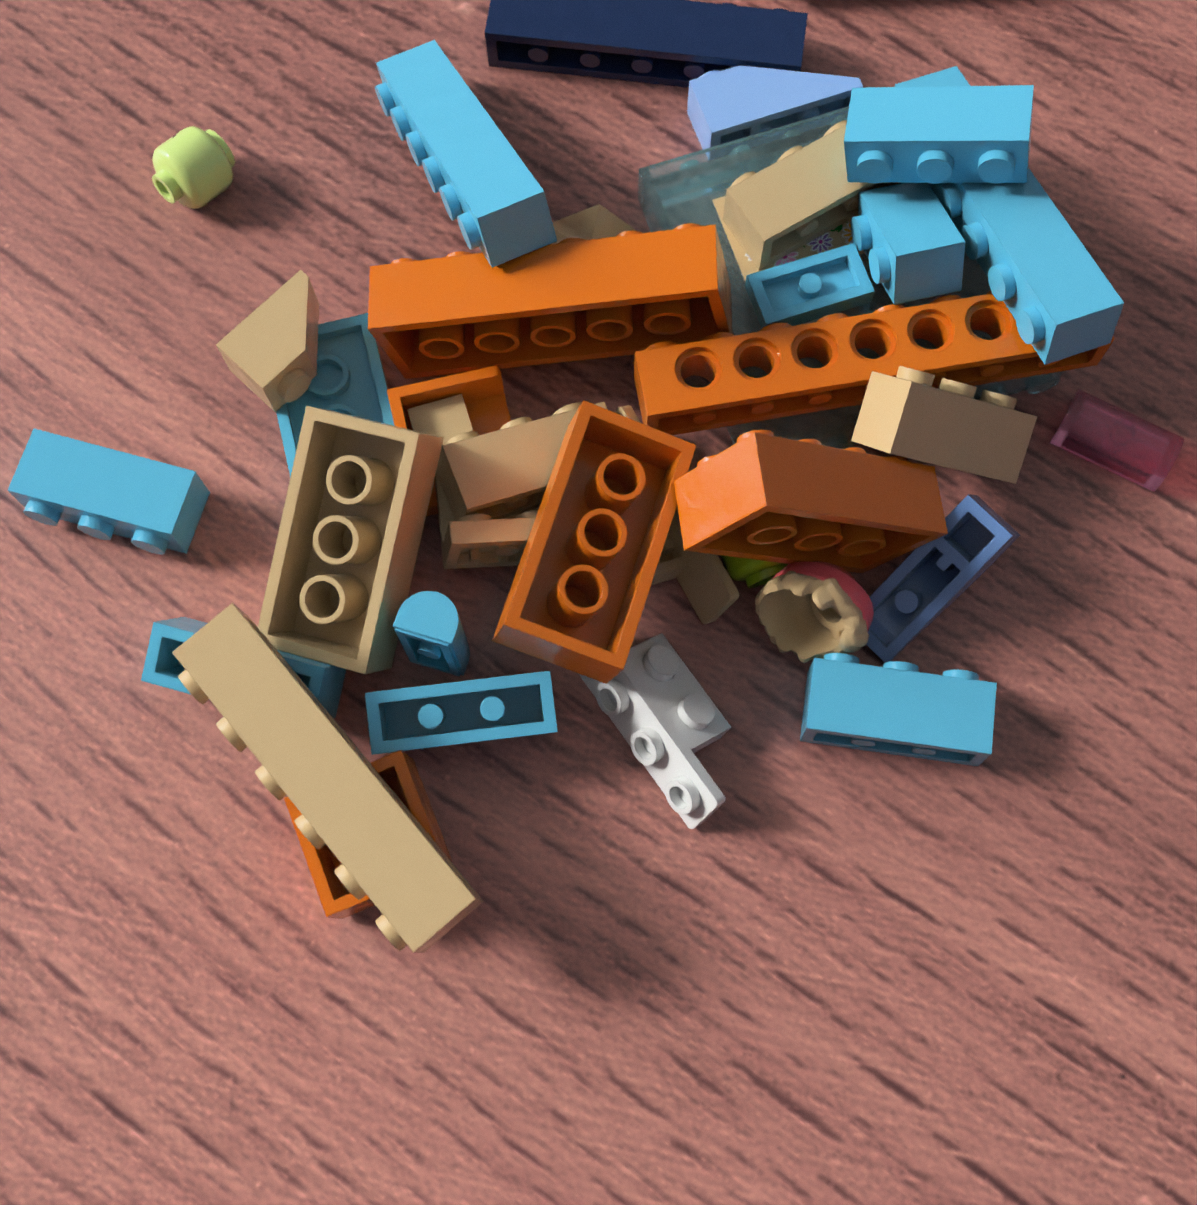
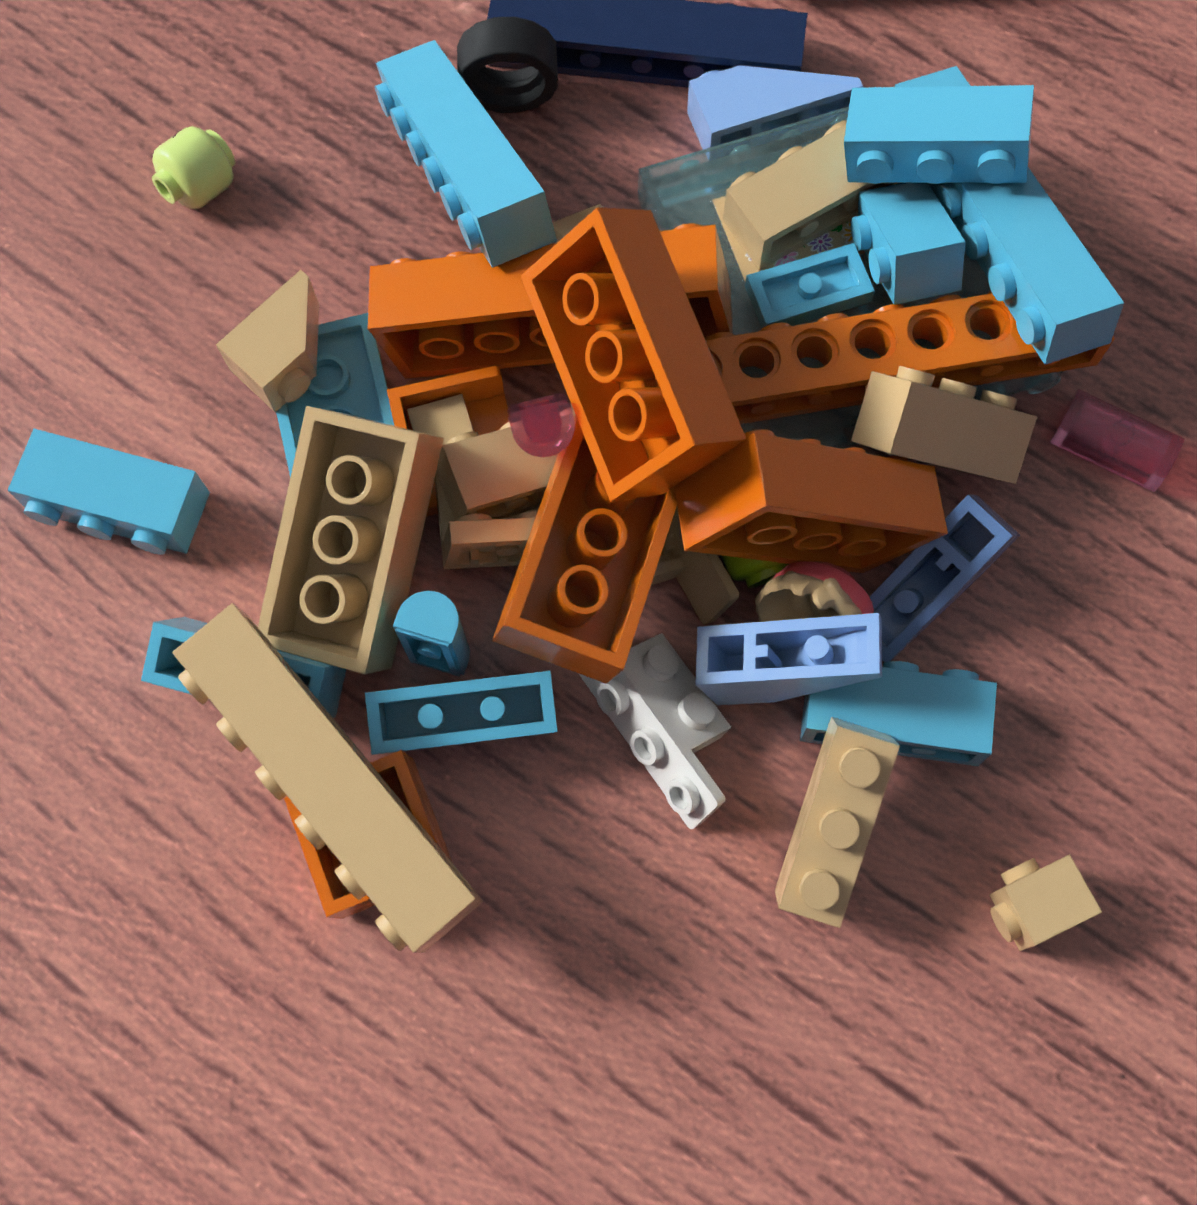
none -> black tyre [457,17,558,113]
none -> clear pink brick [507,393,575,457]
none -> orange brick [521,207,746,502]
none -> light blue slope [695,613,882,706]
none -> tan brick [775,716,900,928]
none -> tan brick [989,854,1102,951]

